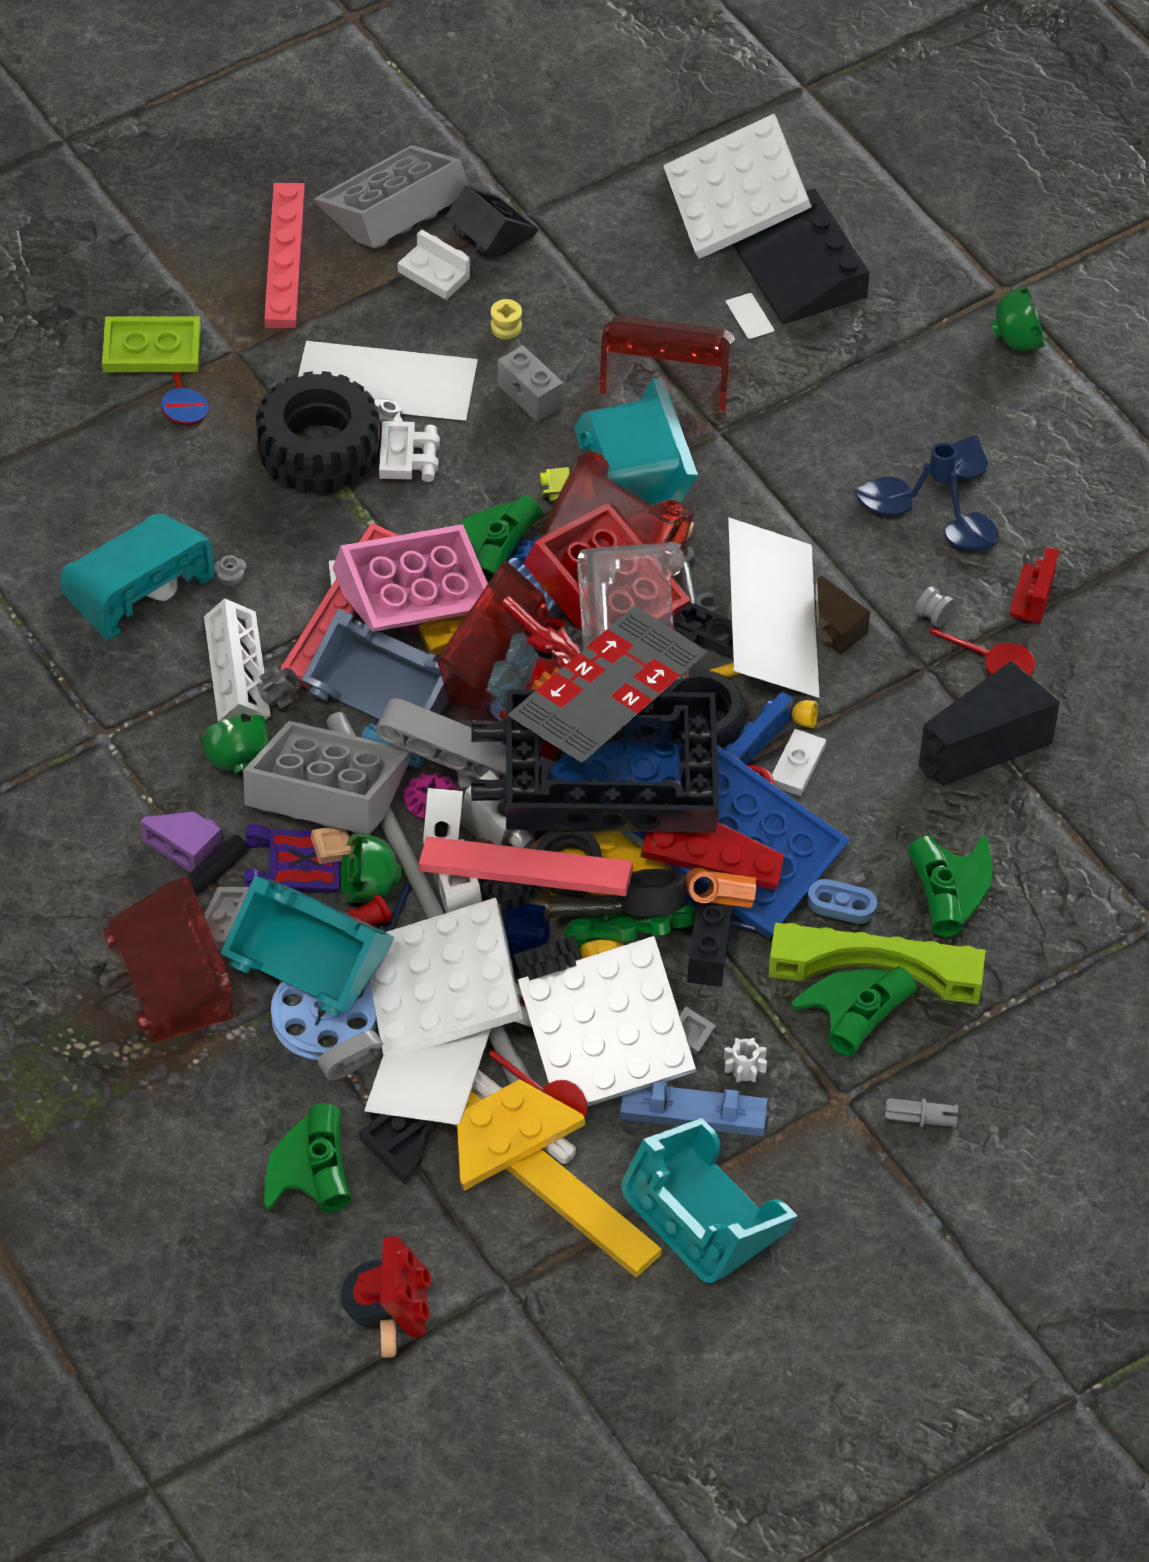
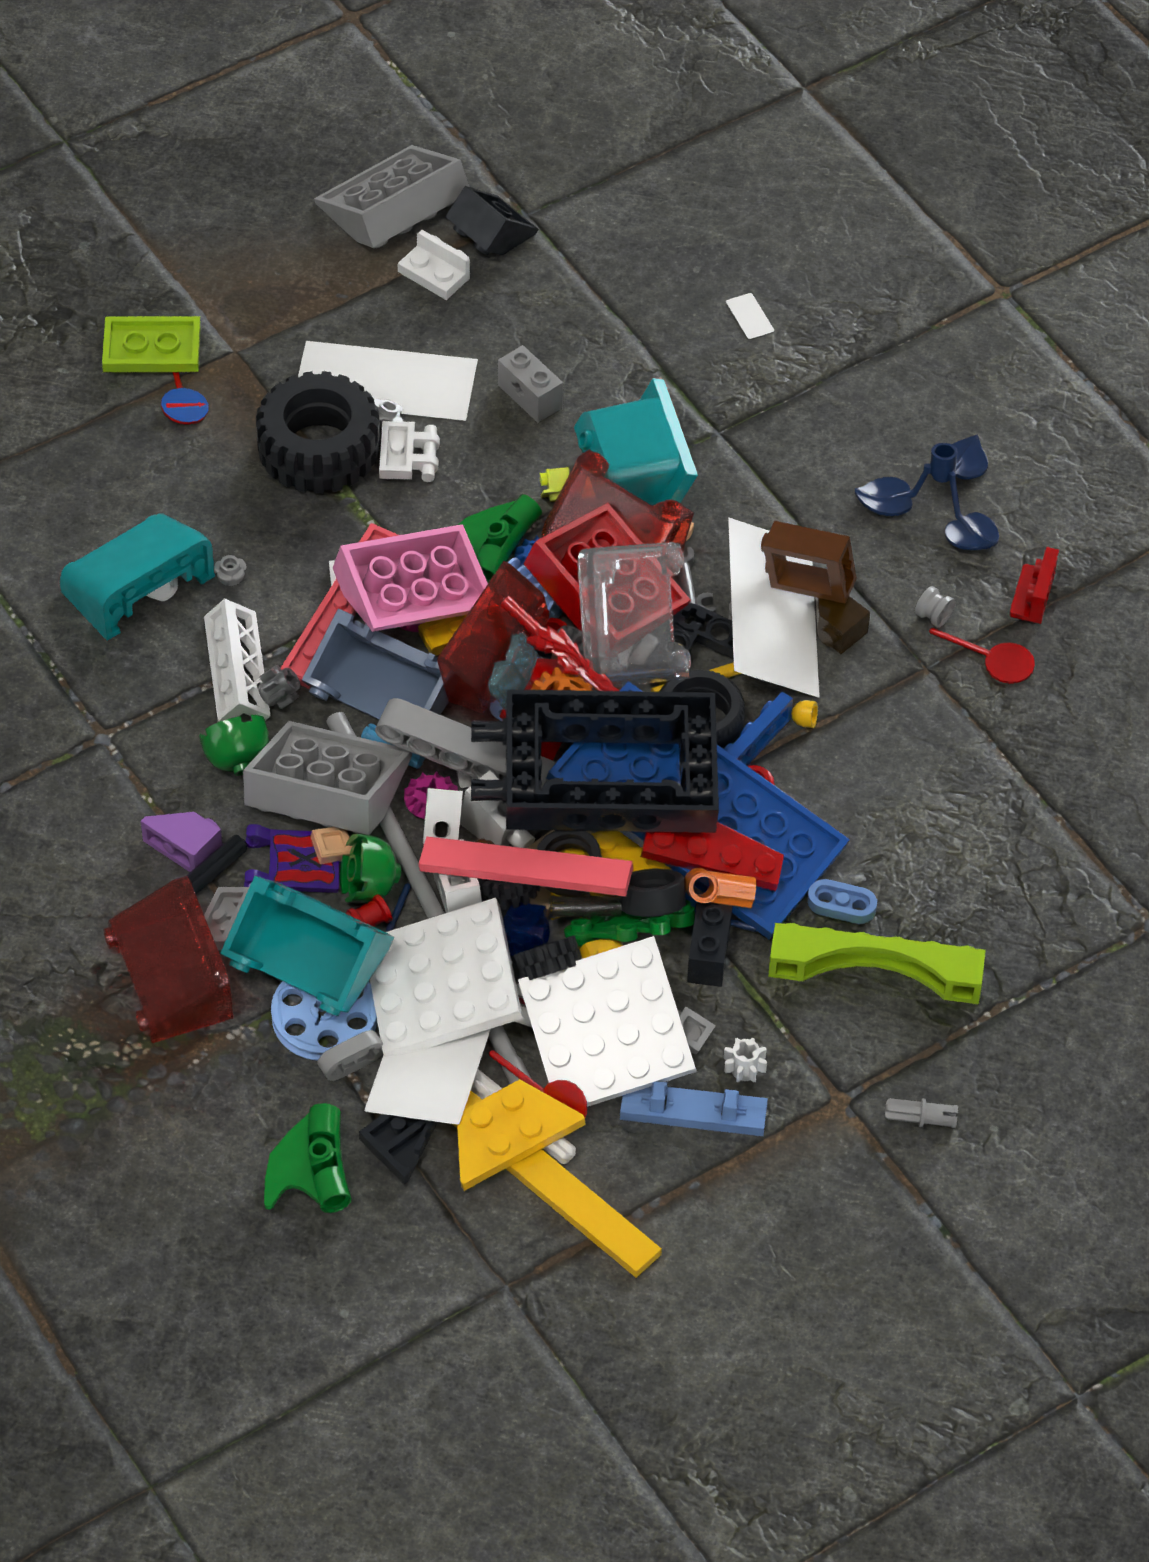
coral plate [264,183,305,328] -> none
red plate [340,1235,431,1338] -> none
light nougat tile [380,1320,397,1358] -> none
light yellow wheel [491,299,522,340] -> none
dark grey sticker [508,606,707,763] -> none
clear red windscreen [600,315,735,411] -> none
teal windscreen [621,1118,797,1283] -> none
white plate [663,114,812,259] -> none
black slope [732,188,870,325] -> none
white plate [772,729,826,797] -> none
green pin [791,966,917,1056] -> none
green pin [907,836,992,937] -> none
black slope [919,660,1060,786] -> none
green cylinder [991,286,1046,352] -> none
none -> reddish brown window [761,521,857,604]

